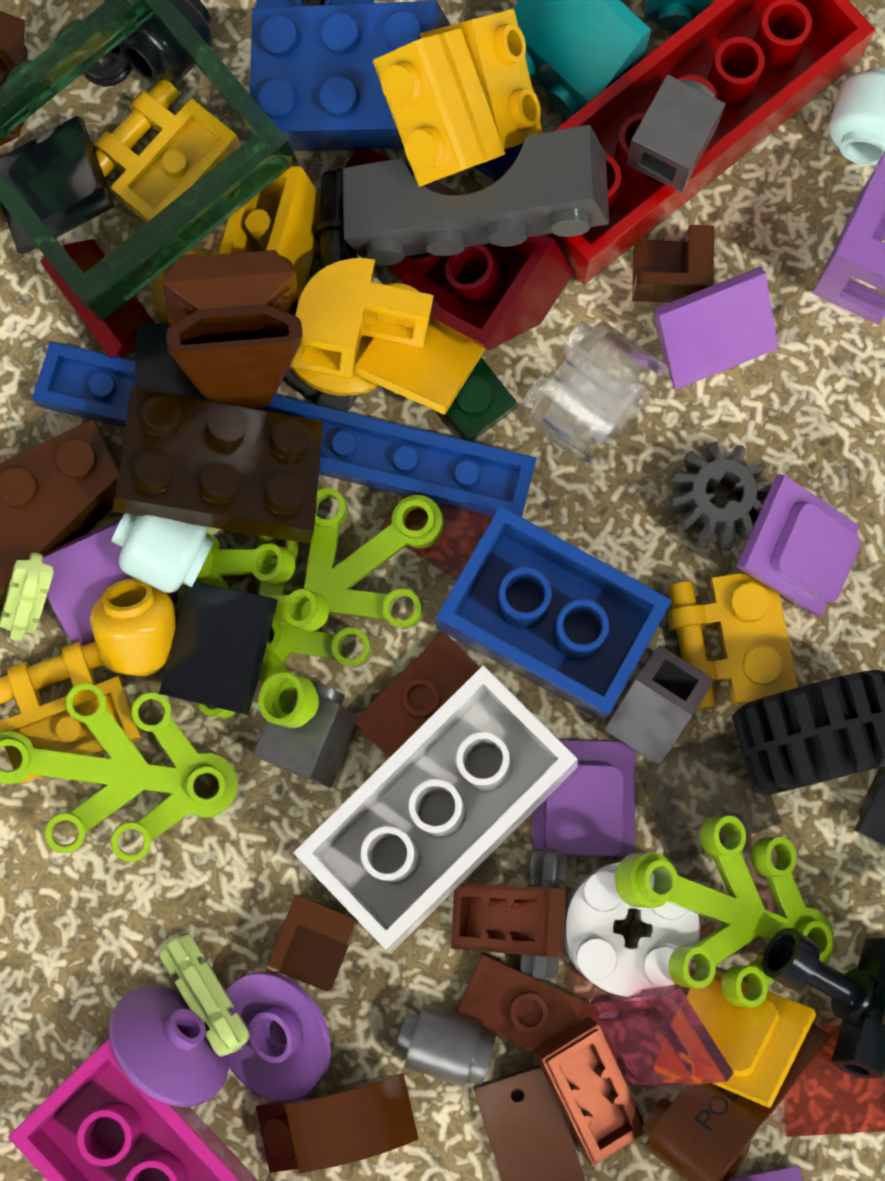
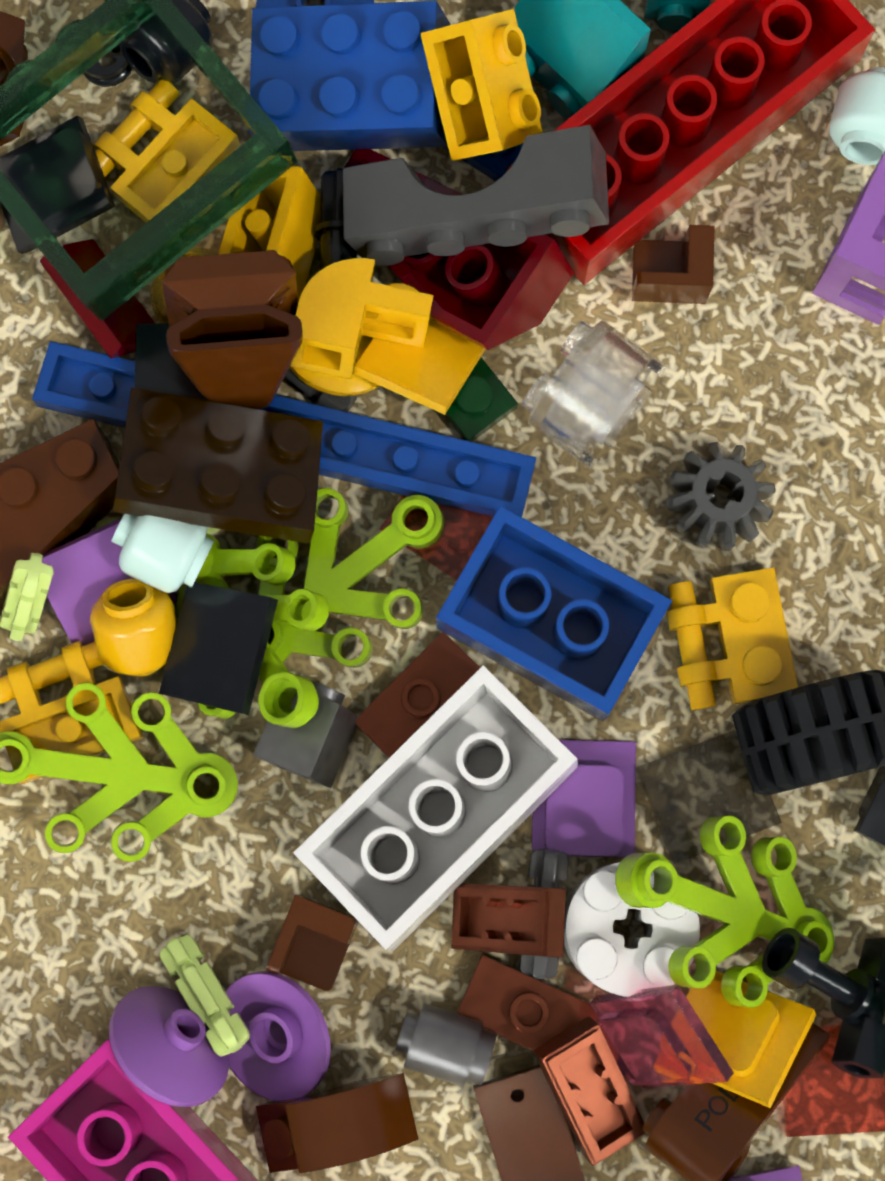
yellow brick [373,28,506,187] -> none
flat silver brick [605,645,714,765] -> none
flat silver brick [626,74,726,193] -> none
medium lavender piece [654,266,778,390] -> none
medium lavender piece [736,474,860,616] -> none

